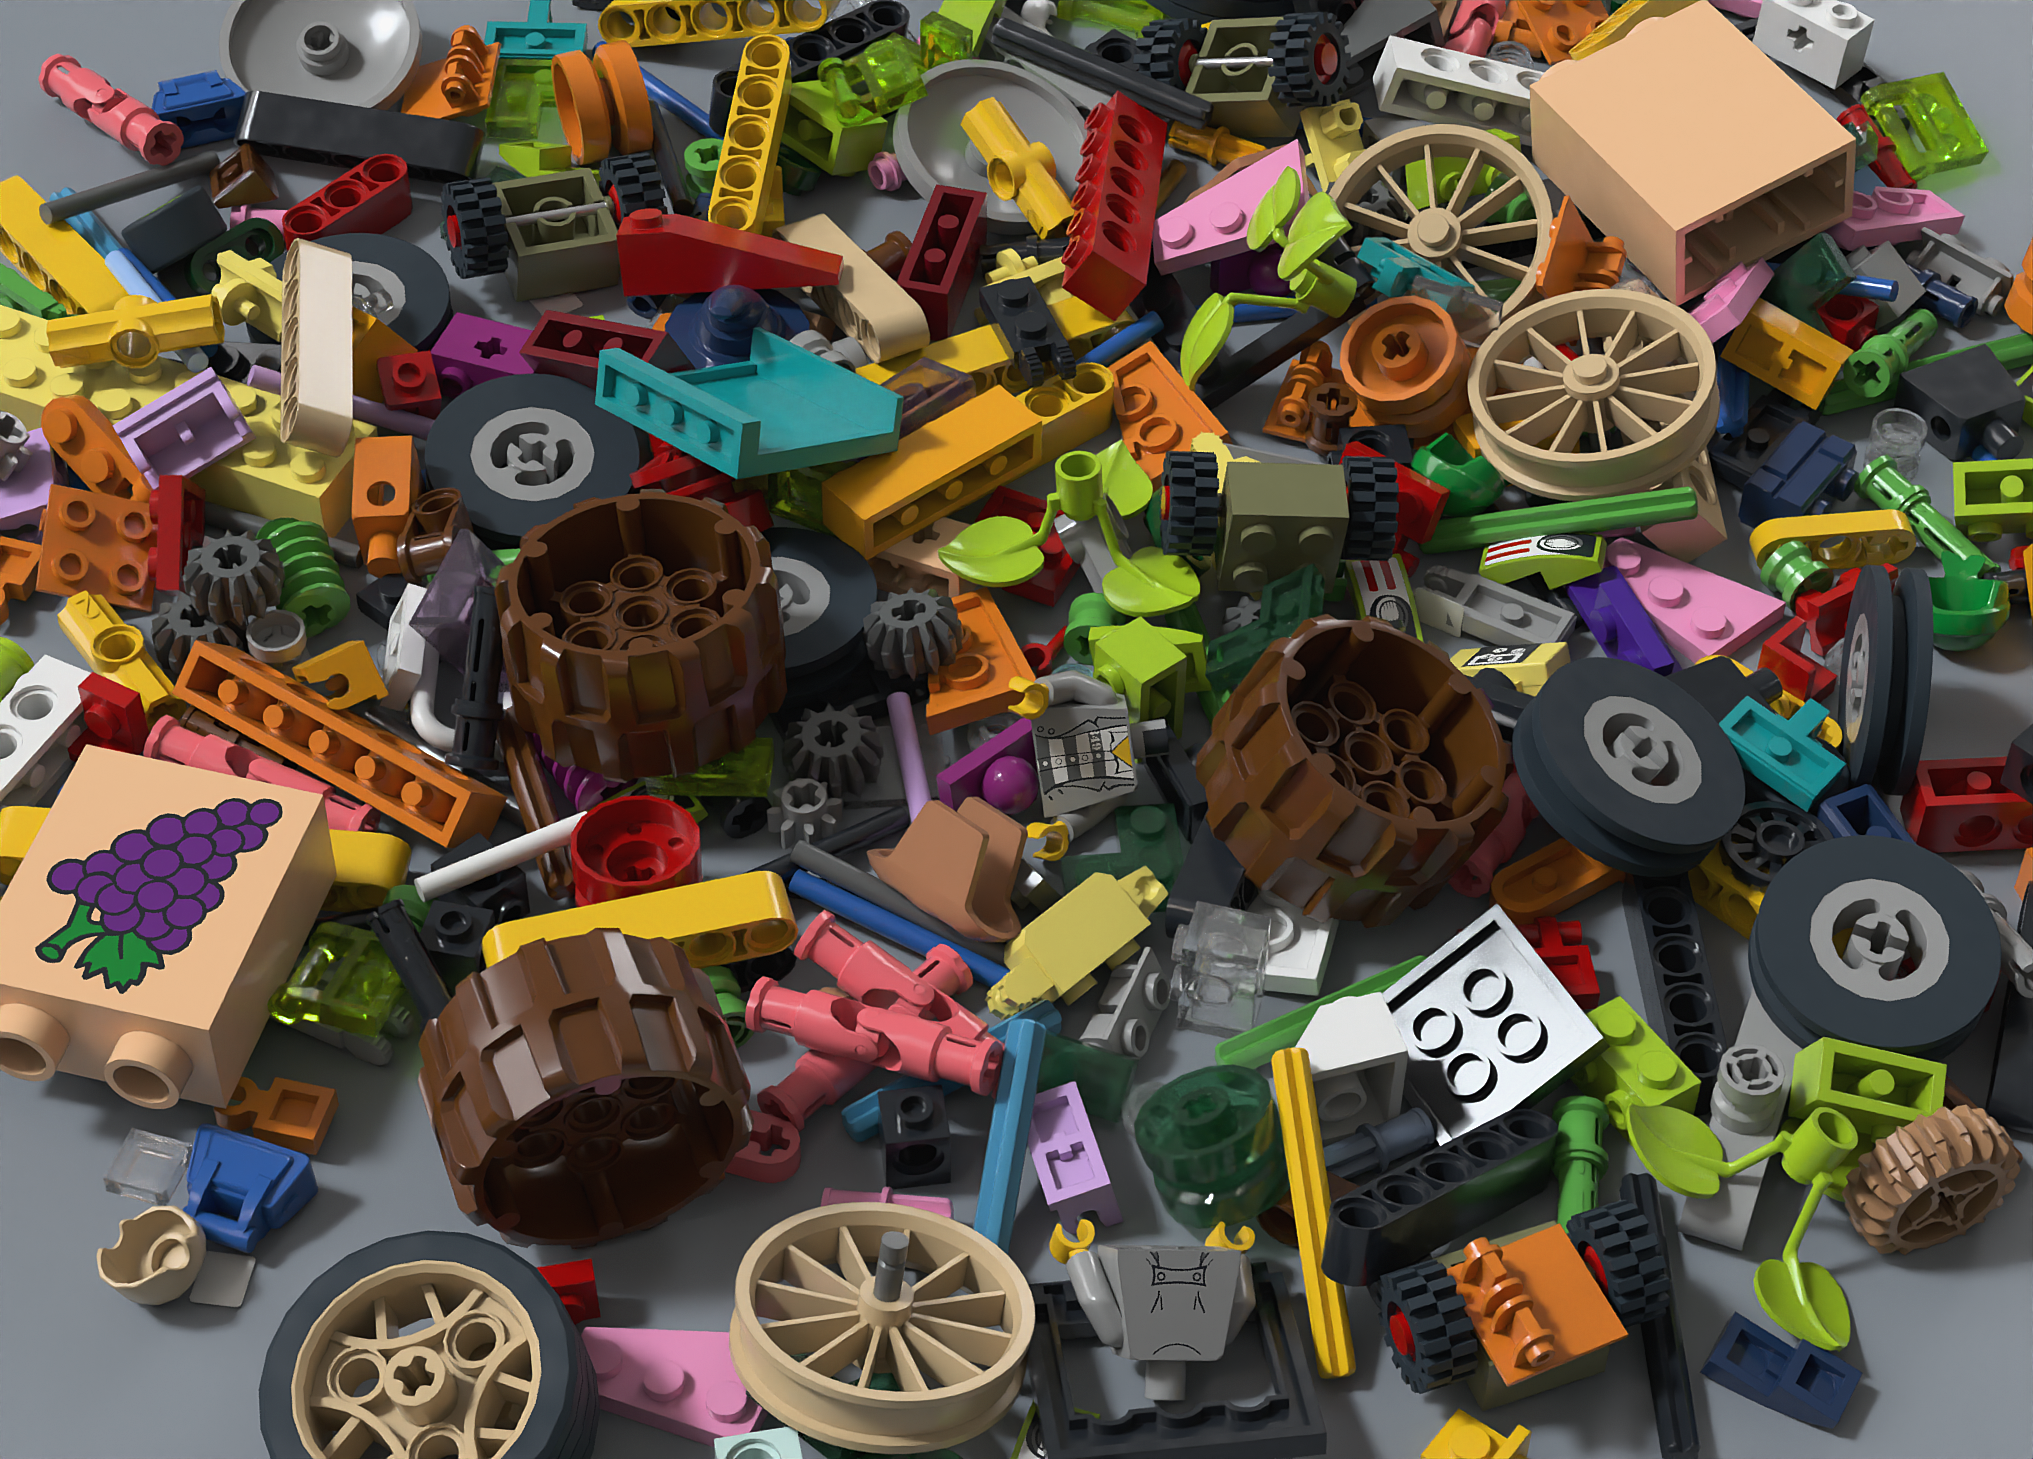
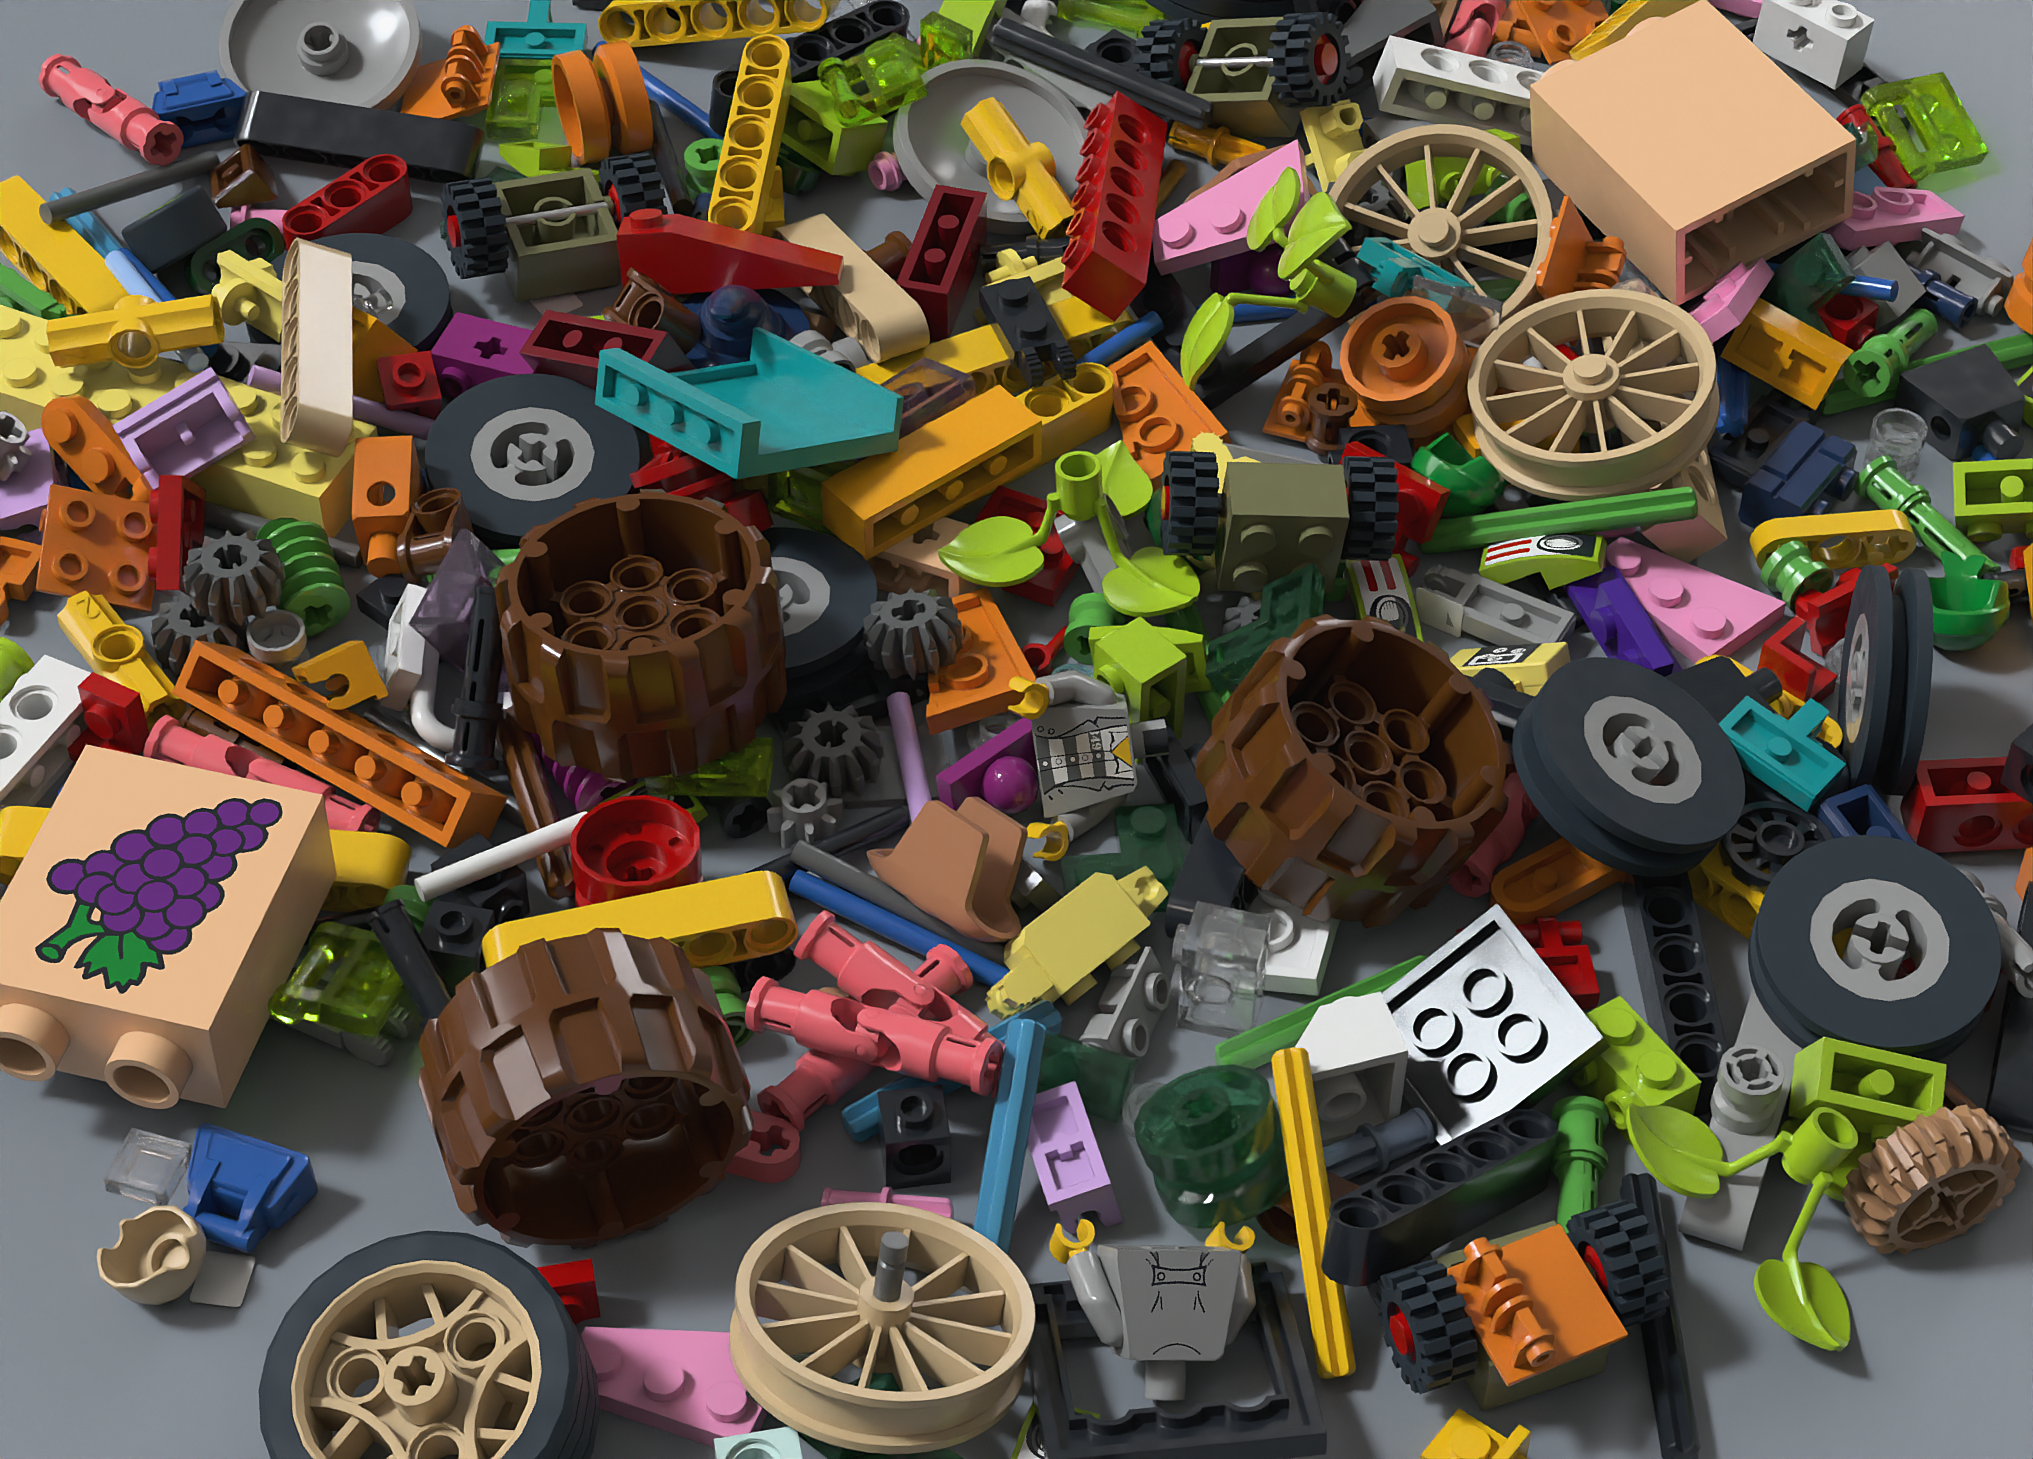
orange plate [214,1076,339,1155] -> none
dark blue slope [1700,1311,1863,1429] -> none
none -> reddish brown piece [602,267,701,355]

